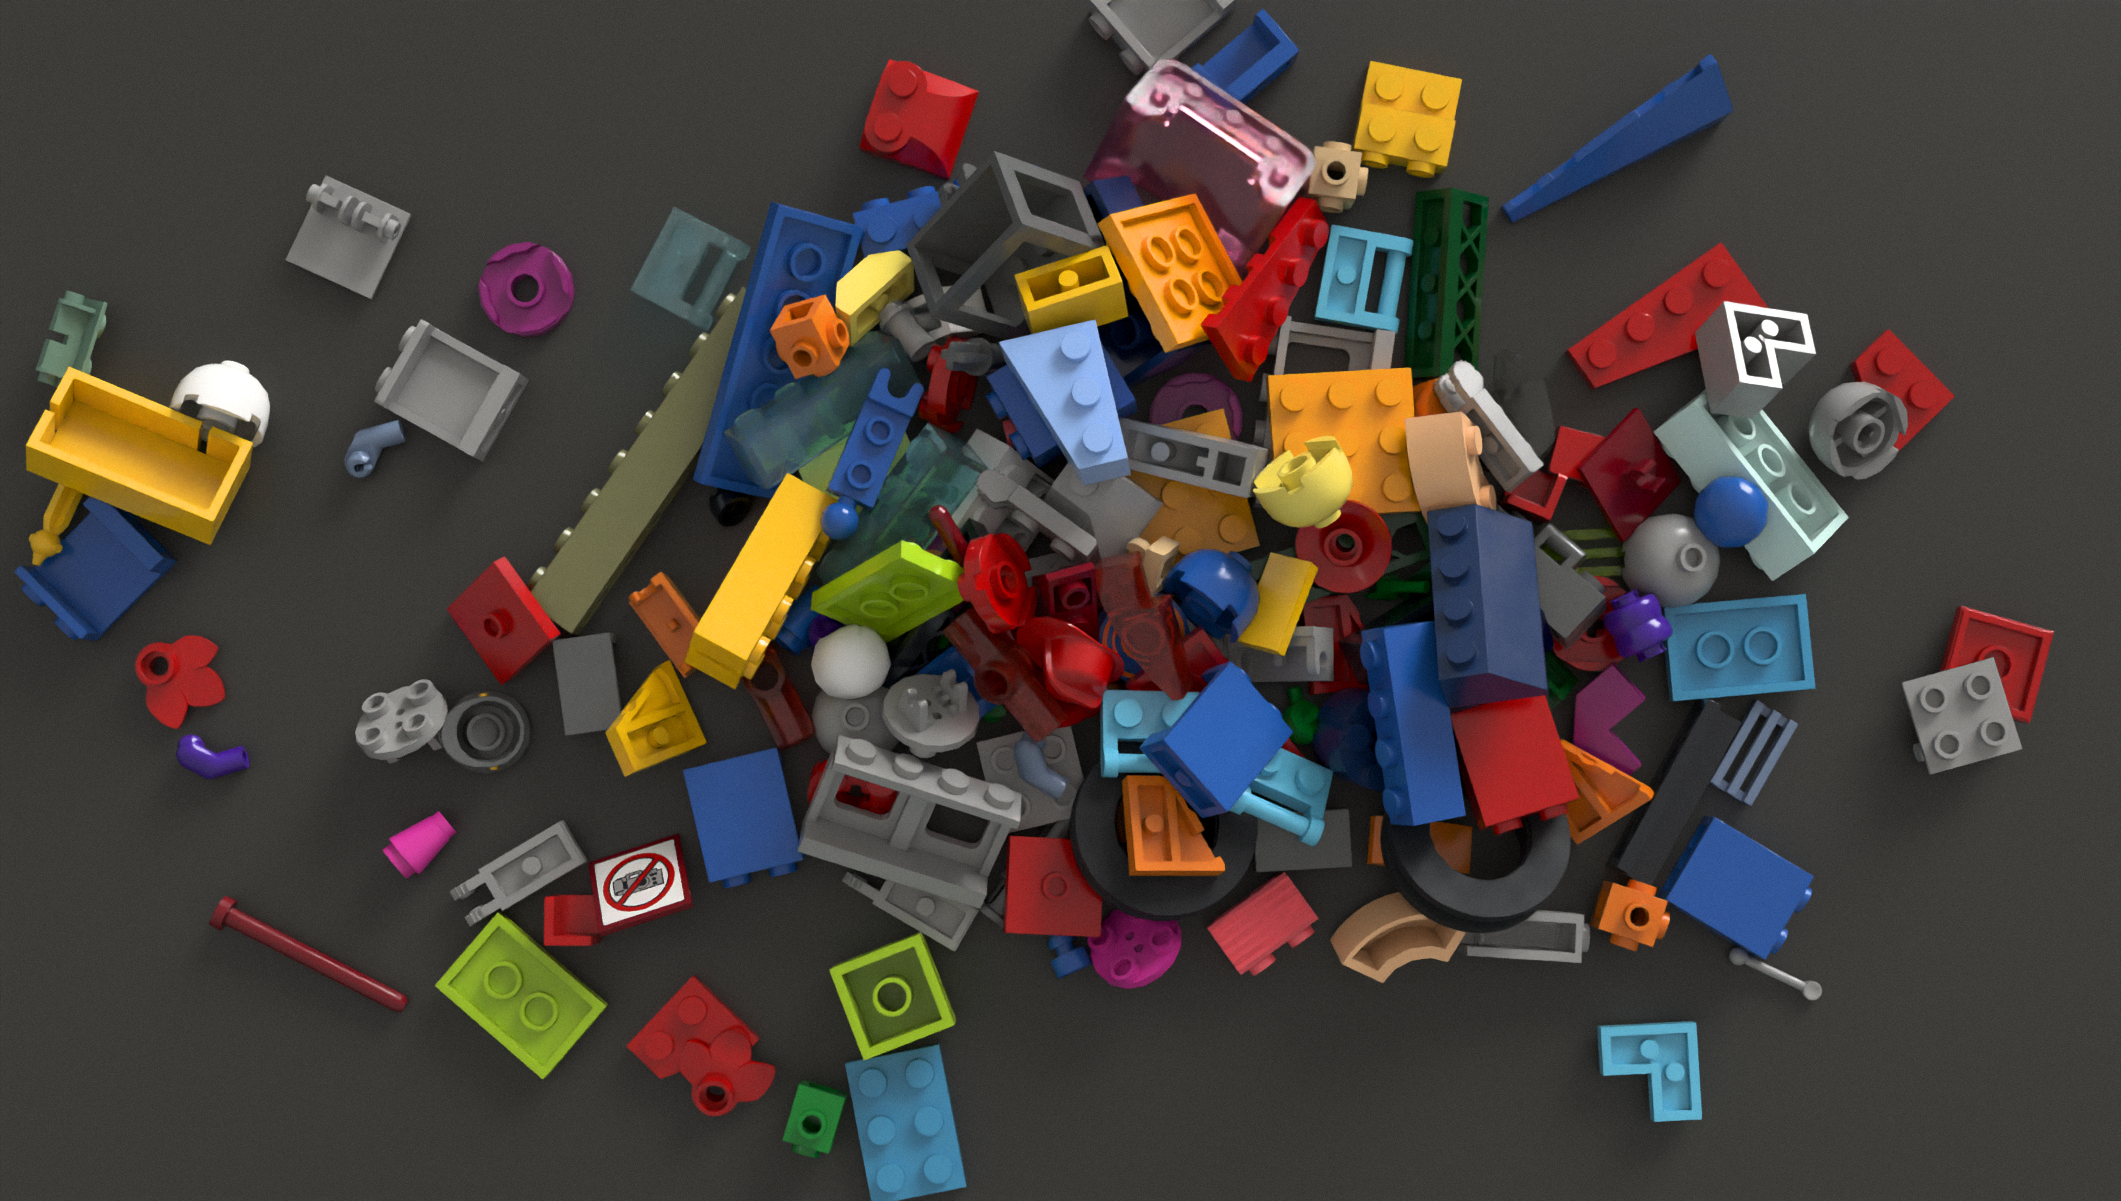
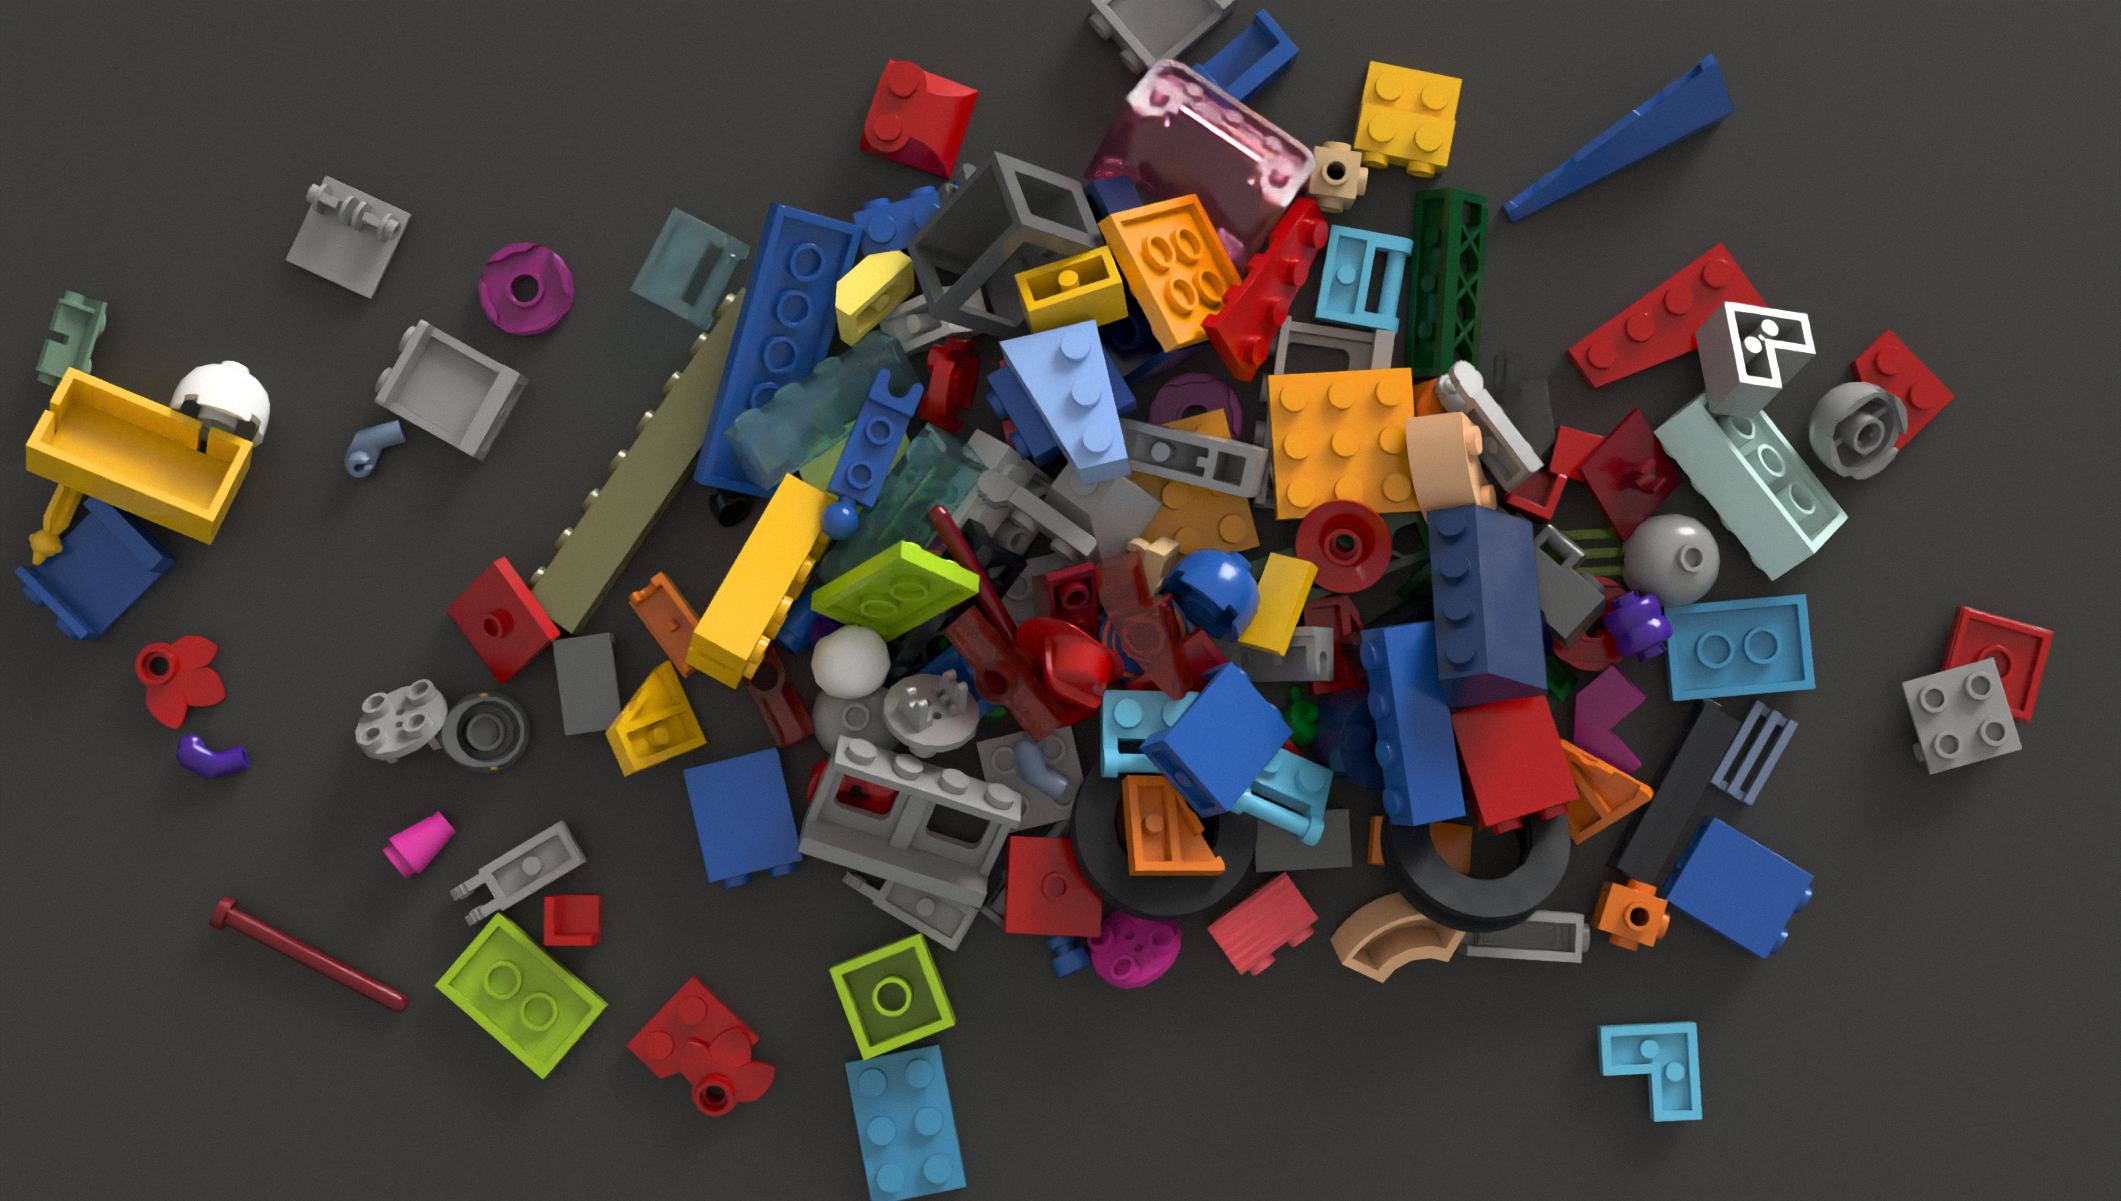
piece [588,833,693,937] -> none
orange brick [770,294,850,379] -> none
green brick [782,1079,849,1158] -> none
light grey pin [878,300,936,362] -> none
dark grey axle [940,338,1007,376] -> none
red plate [957,533,1037,634] -> none
light yellow cylinder [1253,436,1353,528] -> none
green hand [1365,573,1430,601] -> none
blue hair [1693,476,1768,548] -> none
light grey hinge [1729,947,1822,1000] -> none

